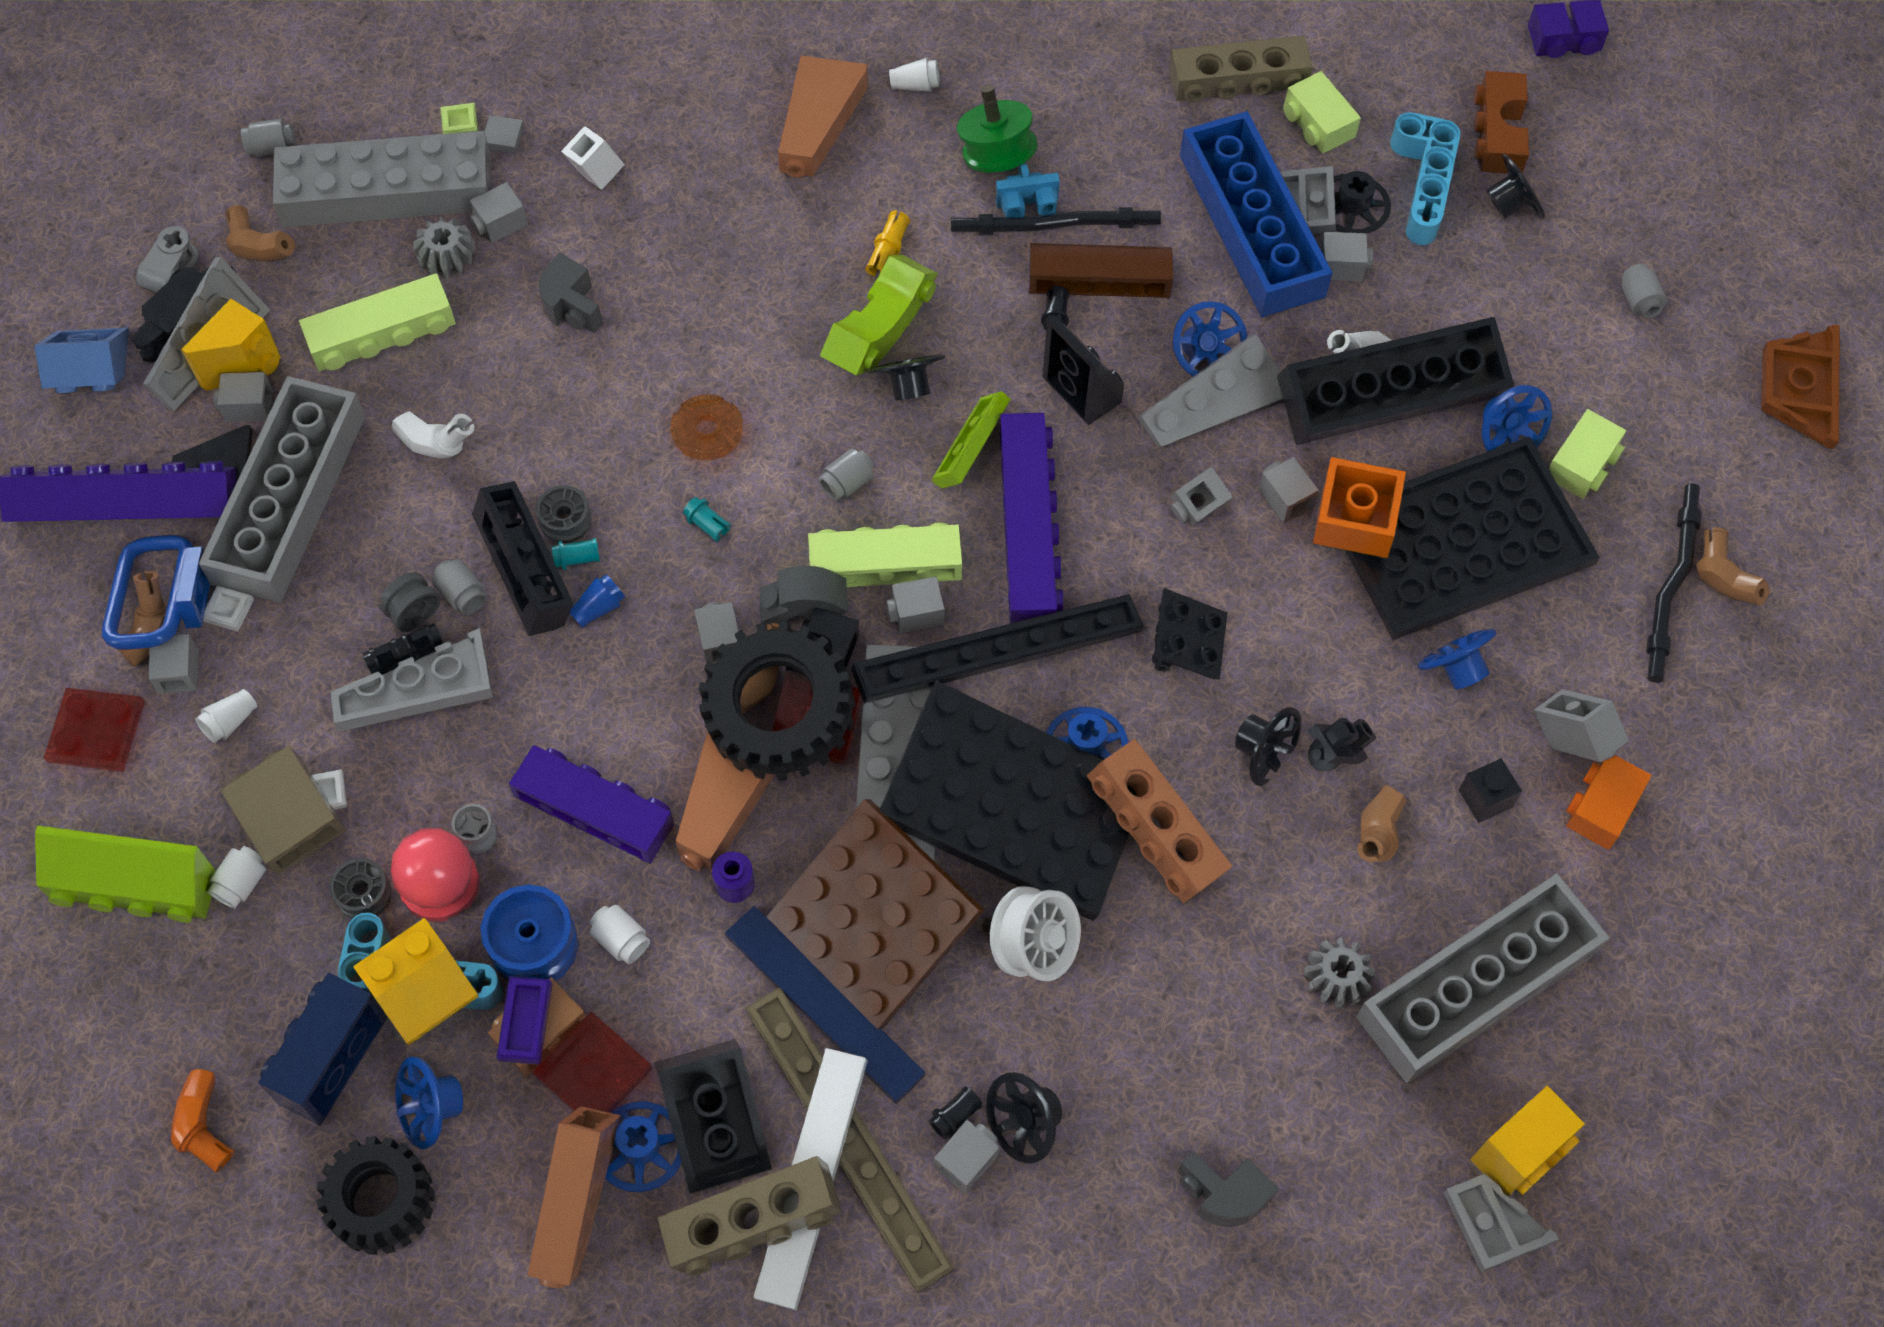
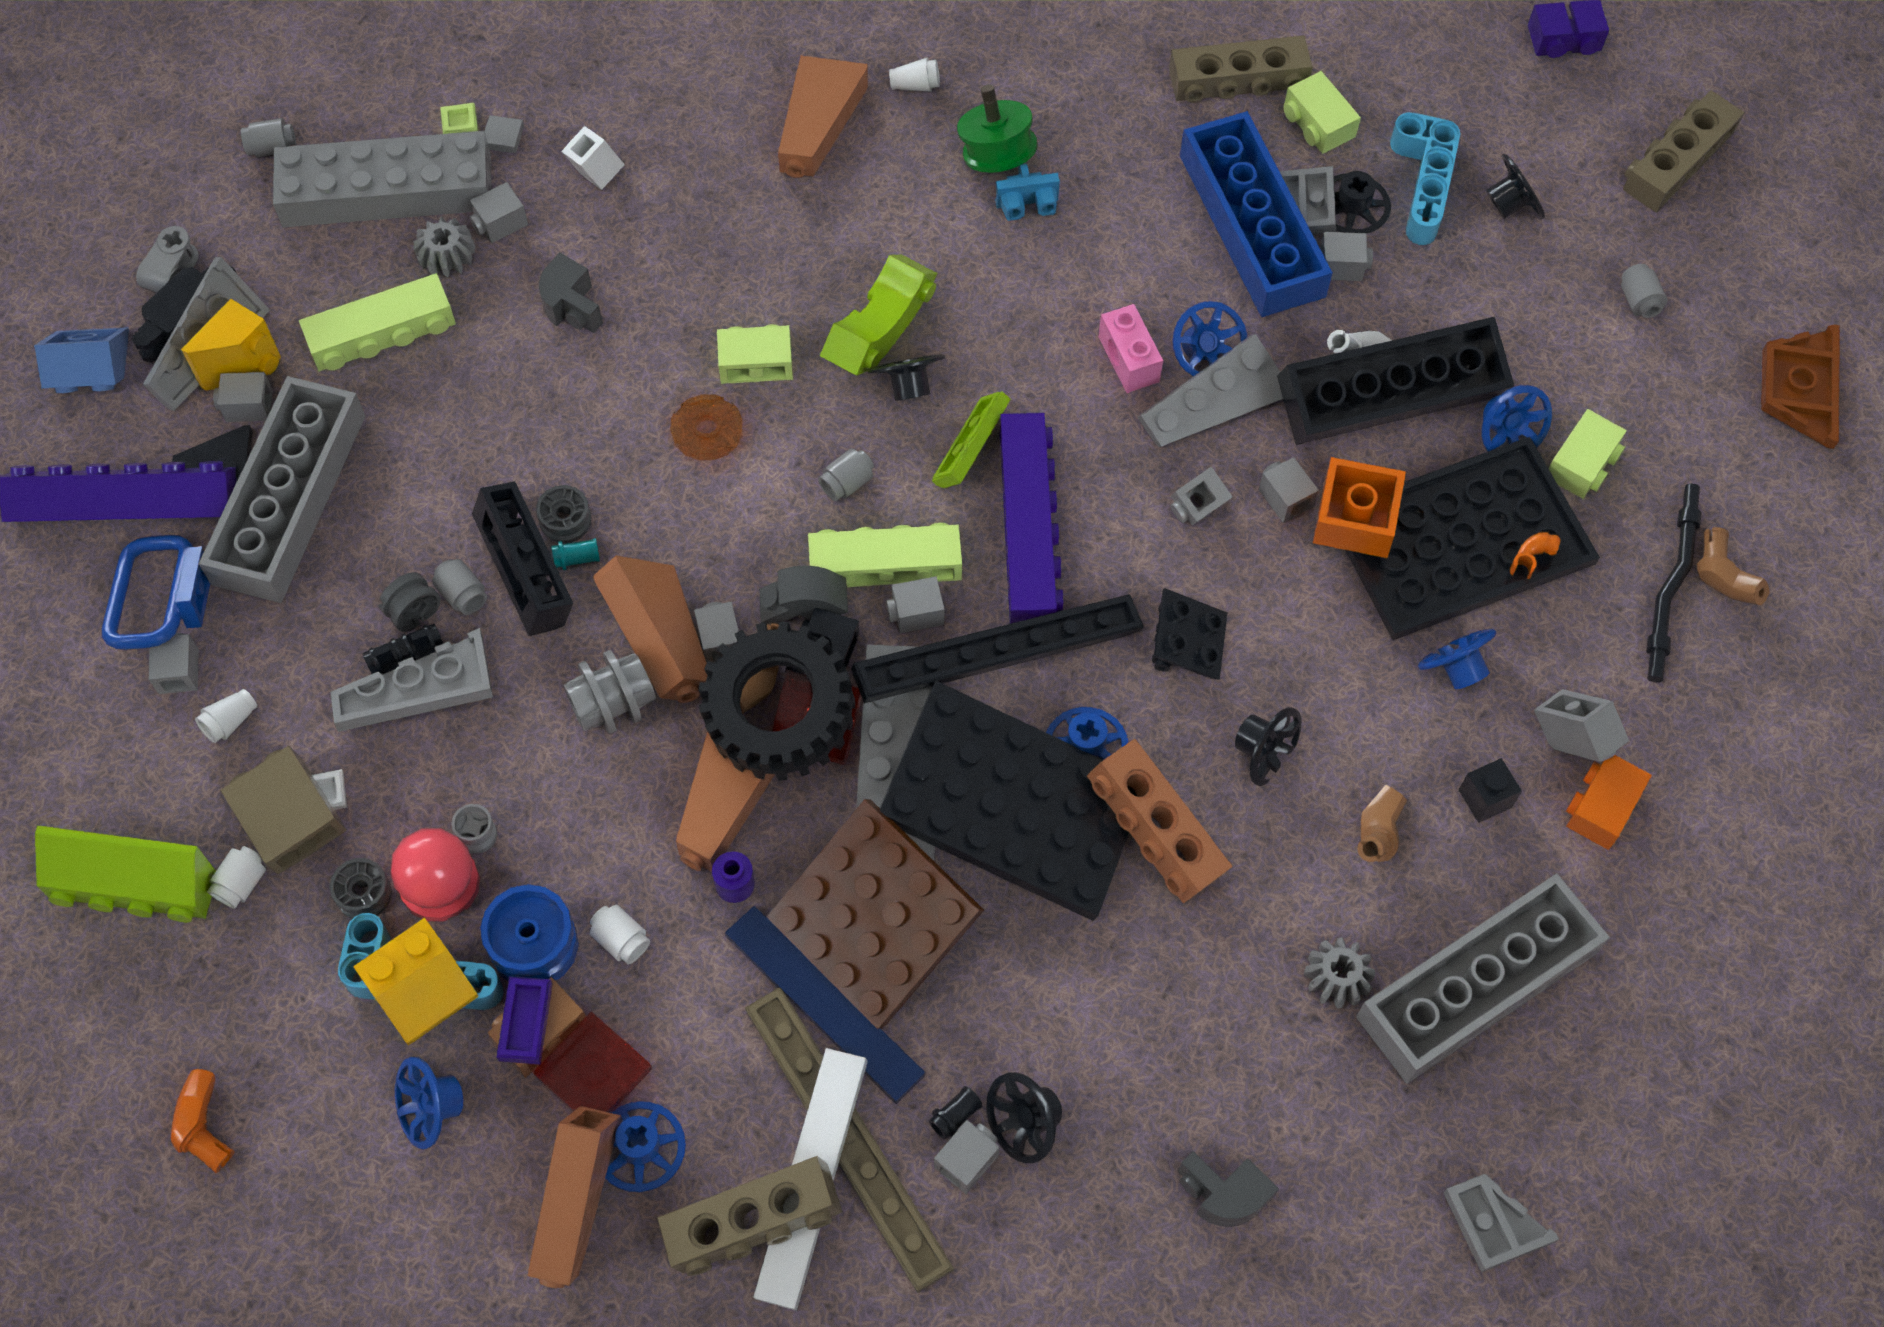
clear red plate [44,688,145,772] -> none
medium nougat arm [117,571,167,667] -> none
white tile [203,585,254,632] -> none
medium nougat arm [225,205,295,262] -> none
dark blue brick [258,972,388,1126] -> none
black tyre [316,1136,435,1255] -> none
white arm [391,411,475,459] -> none
dark purple brick [509,745,674,864] -> none
blue cone [570,574,625,628] -> none
black slope [654,1039,772,1194] -> none
teal pin [683,497,731,543] -> none
yellow pin [865,210,910,276] -> none
black bar [951,207,1161,235] -> none
white wheel [982,886,1081,981] -> none
reddish brown brick [1029,243,1173,298] -> none
black pin [1041,286,1069,330] -> none
black slope [1042,315,1124,425] -> none
black hips [1307,718,1377,771] -> none
yellow brick [1470,1085,1585,1196] -> none
dark orange arch [1474,71,1529,174] -> none
none -> light grey piece [563,649,656,734]
none -> nougat slope [593,555,707,703]
none -> yellowish green brick [717,324,793,384]
none -> bright pink brick [1098,304,1163,393]
none -> orange arm [1510,532,1561,579]
none -> dark tan brick [1623,90,1745,213]

